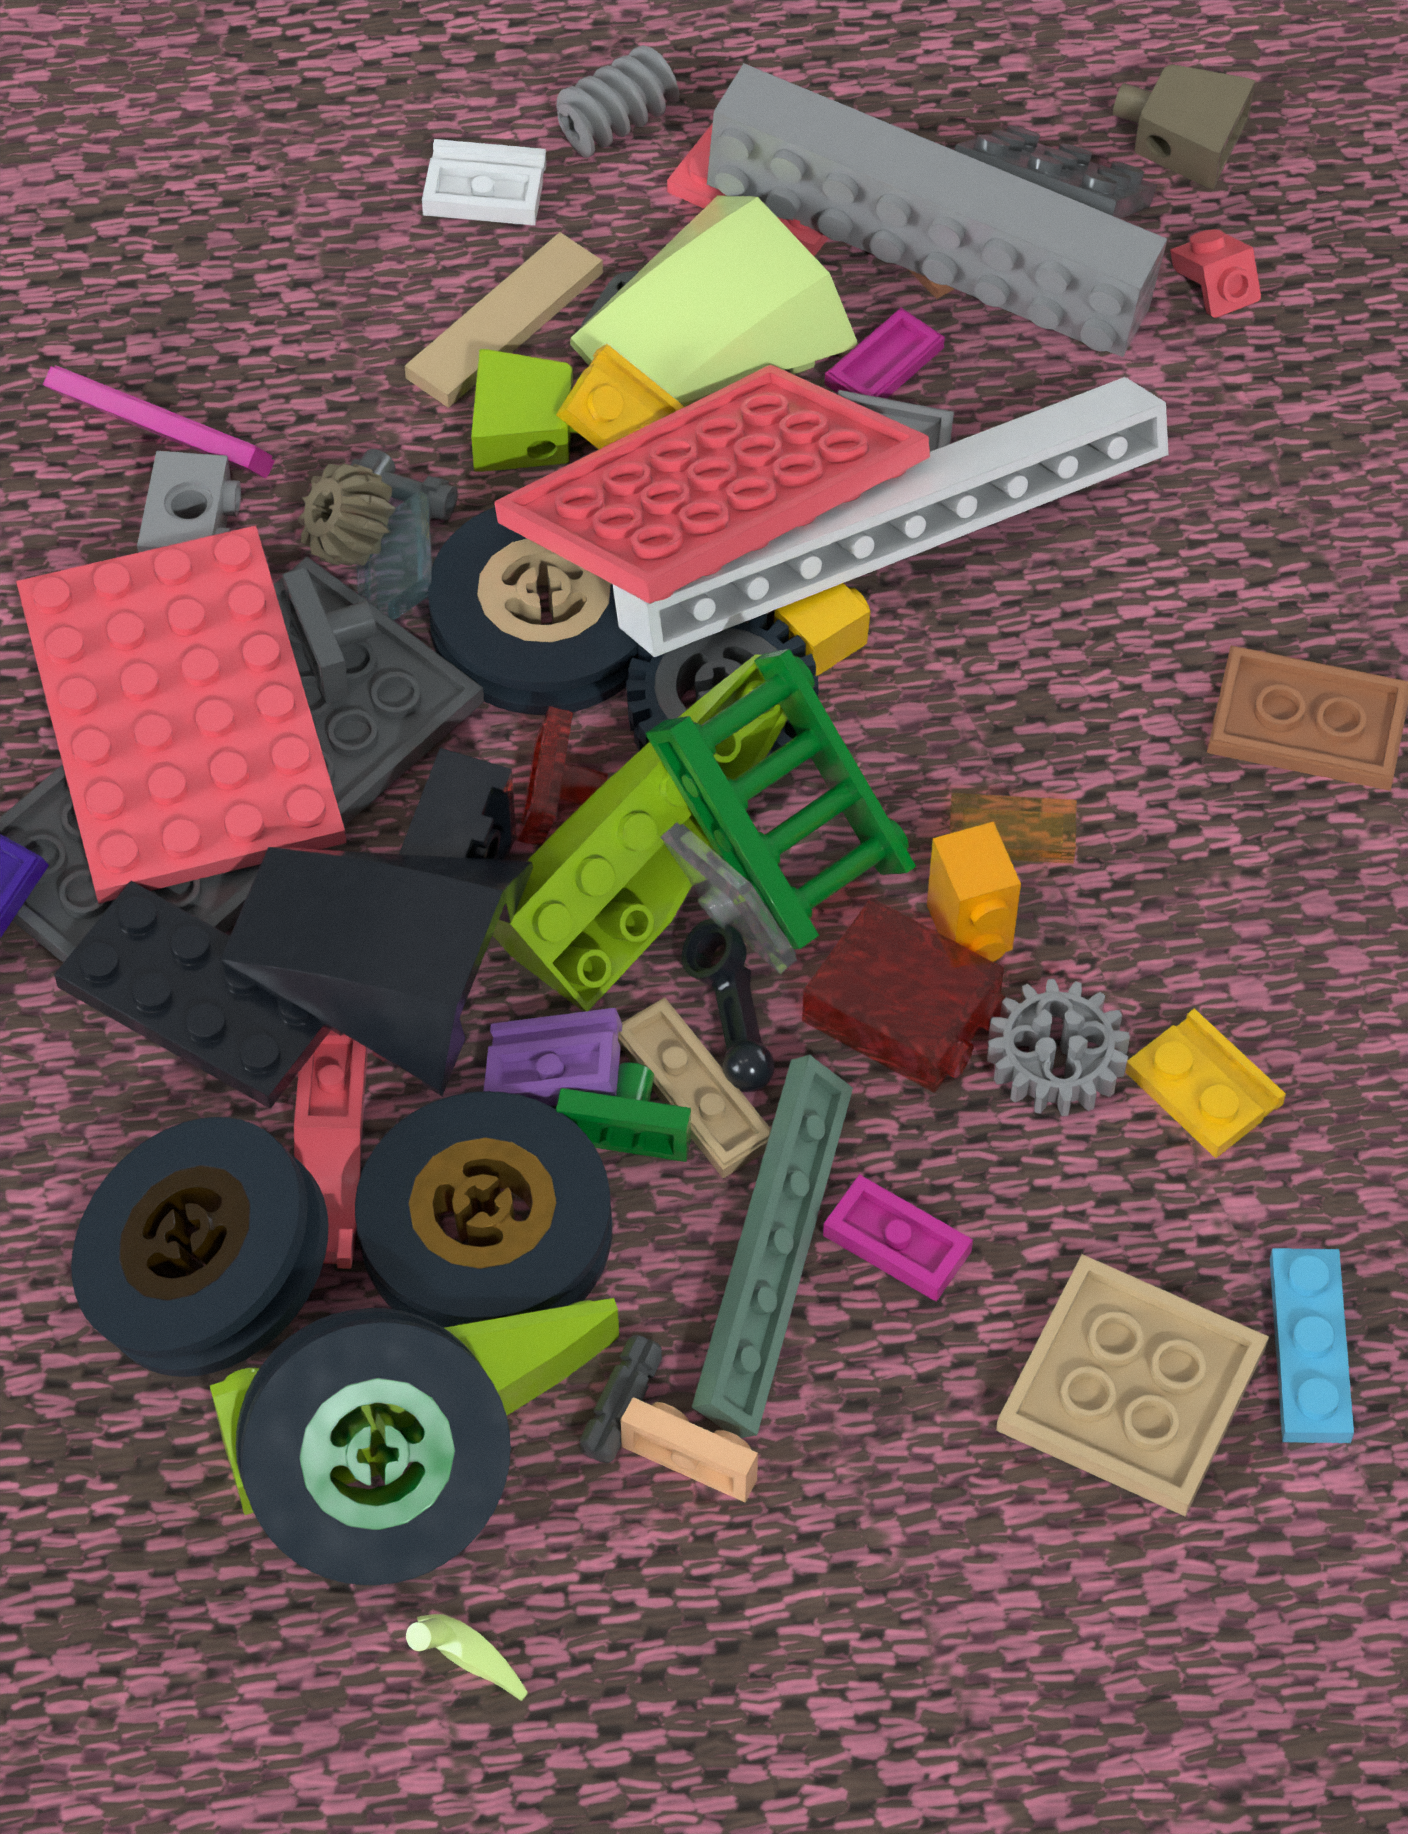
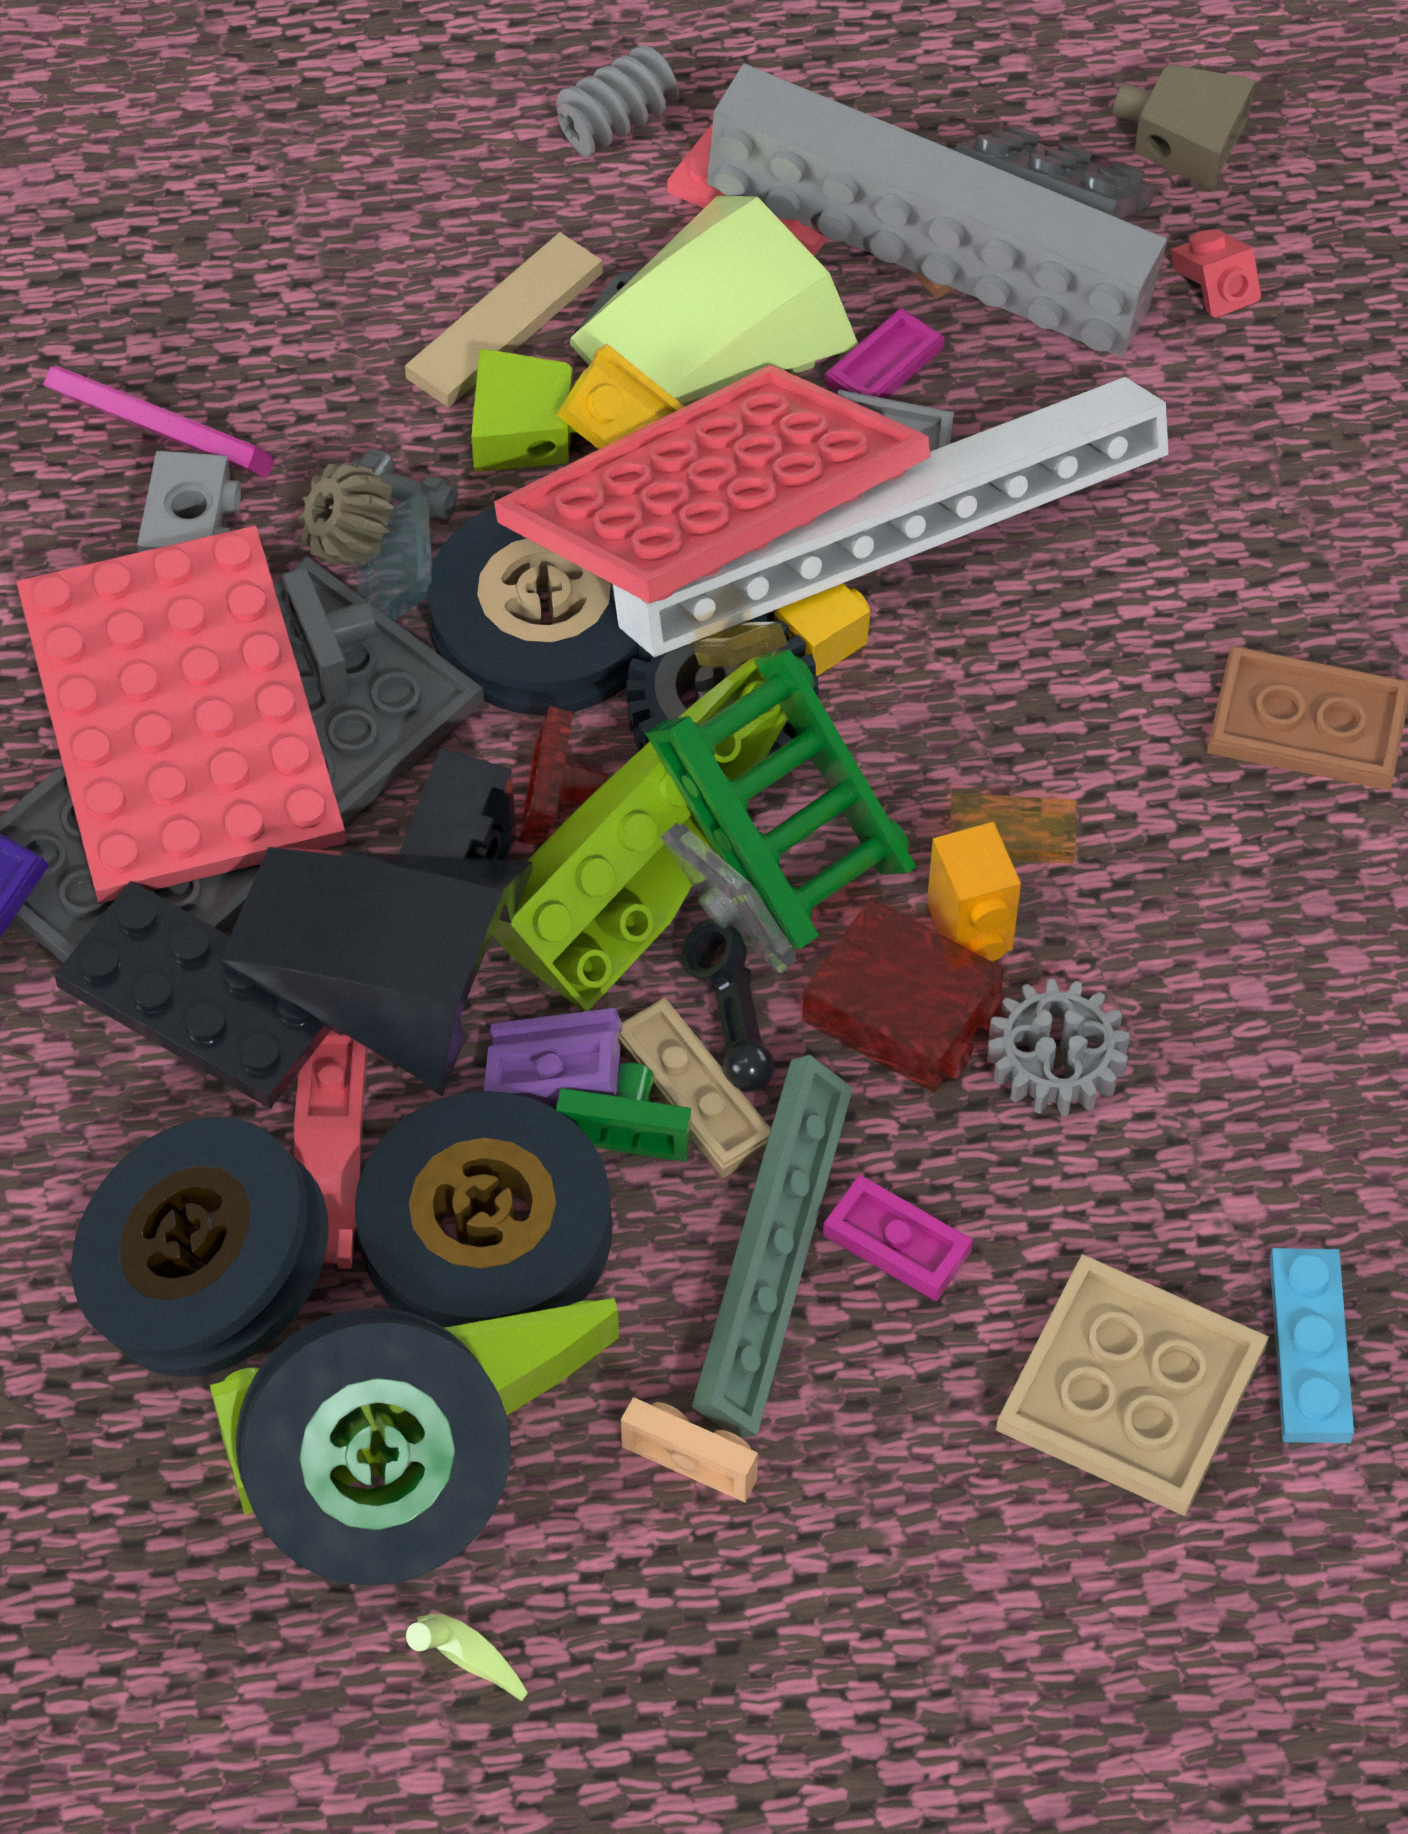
white plate [422,139,546,225] -> none
dark grey axle [580,1335,662,1463] -> none
yellow plate [1125,1008,1286,1158] -> none
none -> clear yellow tile [692,622,788,667]

